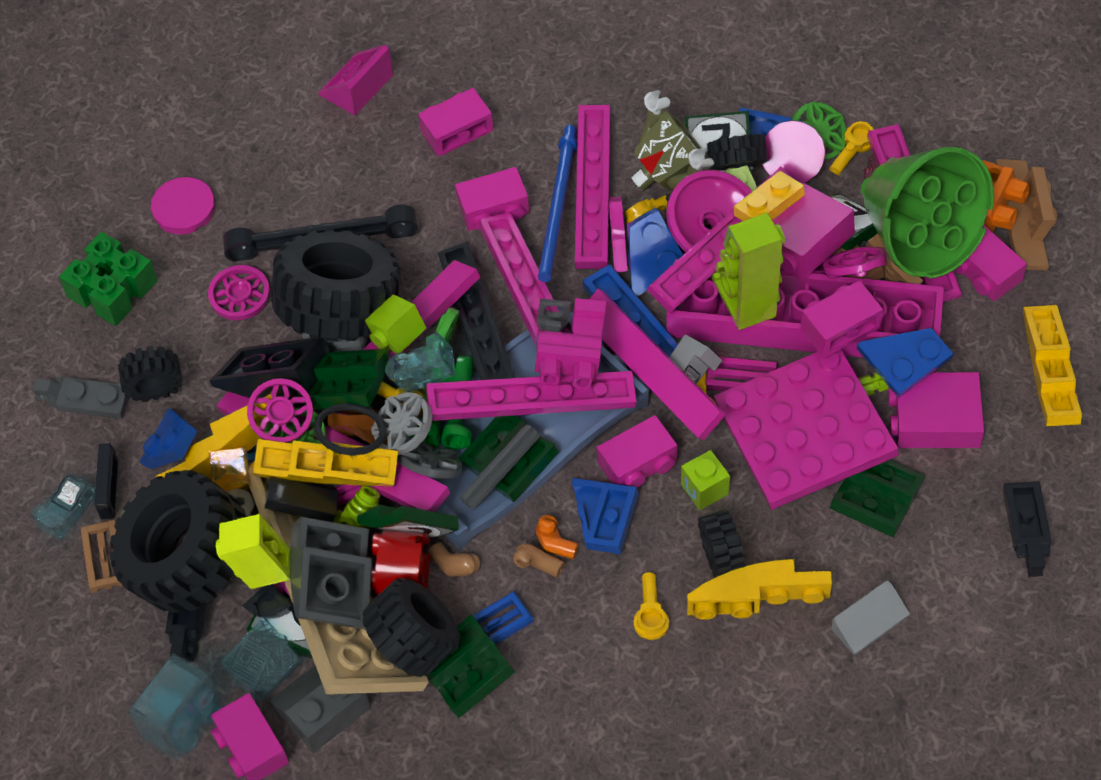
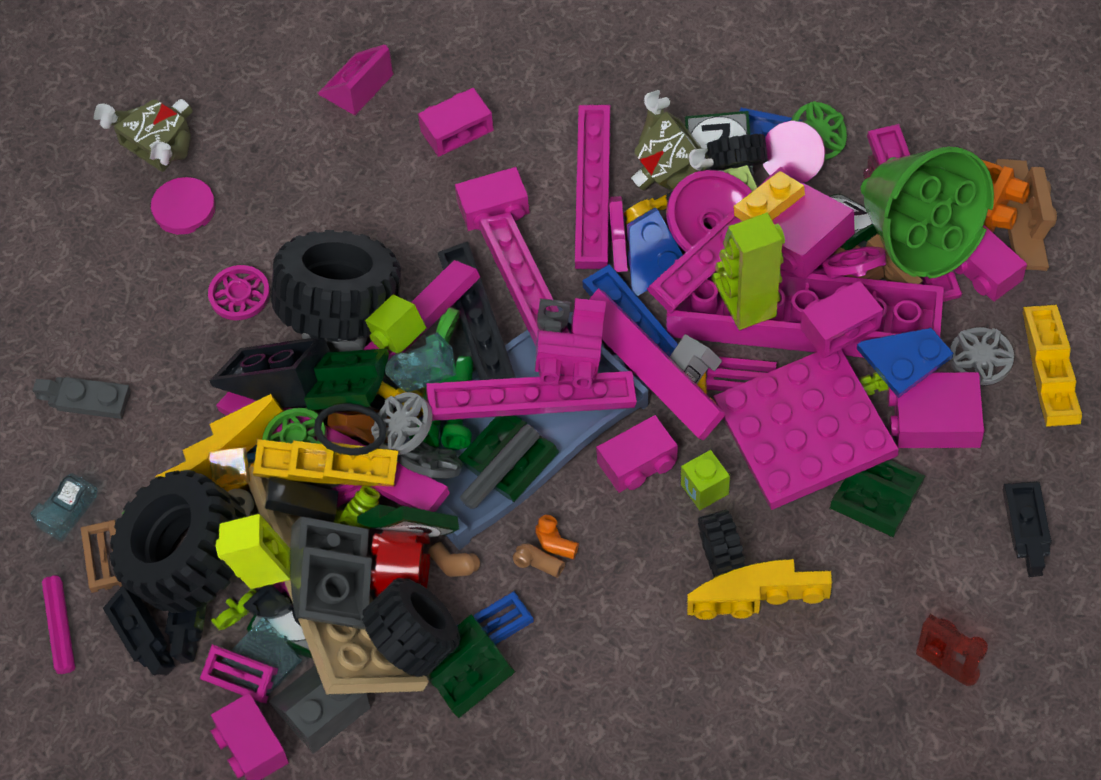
green brick [59,231,158,326] -> none
black tile [94,443,119,519] -> none
black tyre [118,346,183,402] -> none
clear light blue brick [128,653,221,761] -> none
blue wing [139,408,197,469] -> none
black piece [223,205,418,262] -> none
dark pink wheel [247,379,313,443] -> none
blue bar [538,125,578,282] -> none
blue wing [572,478,639,554] -> none
yellow plate [633,573,669,640] -> none
yellow plate [829,121,874,175] -> none
light grey slope [831,580,910,656] -> none
none -> dark pink axle [42,575,75,674]
none -> olive torso [93,99,193,173]
none -> black hinge [103,586,176,676]
none -> dark pink tile [200,645,278,703]
none -> lime piece [211,589,257,630]
none -> clear red plate [916,614,988,686]
none -> light grey wheel [950,327,1014,385]

